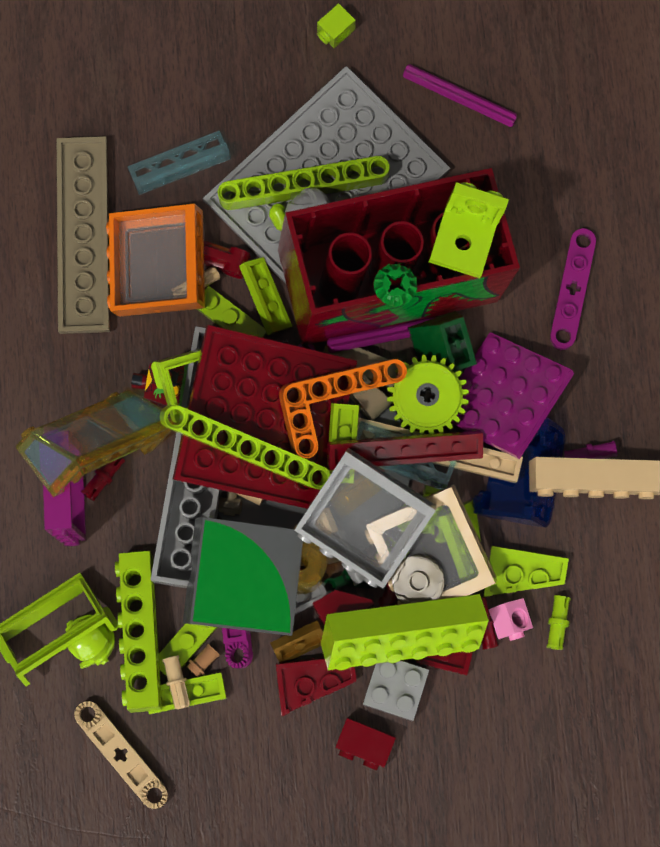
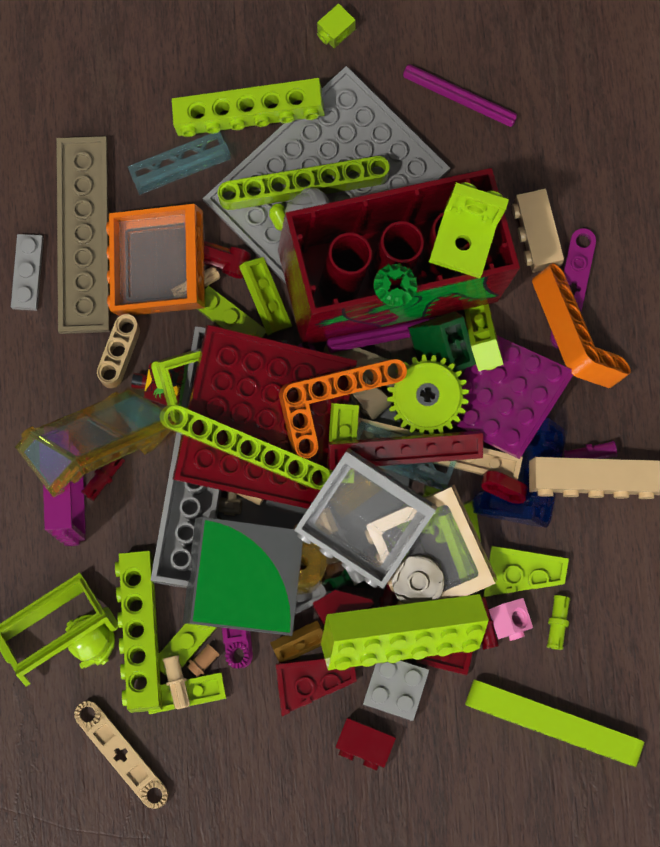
none -> light grey plate [11,234,44,311]
none -> tan beam [97,314,140,388]
none -> lime brick [172,78,325,137]
none -> lime slope [464,304,504,371]
none -> lime beam [465,680,645,767]
none -> dark red beam [481,471,528,504]
none -> tan brick [512,189,564,273]
none -> orange beam [532,263,631,388]

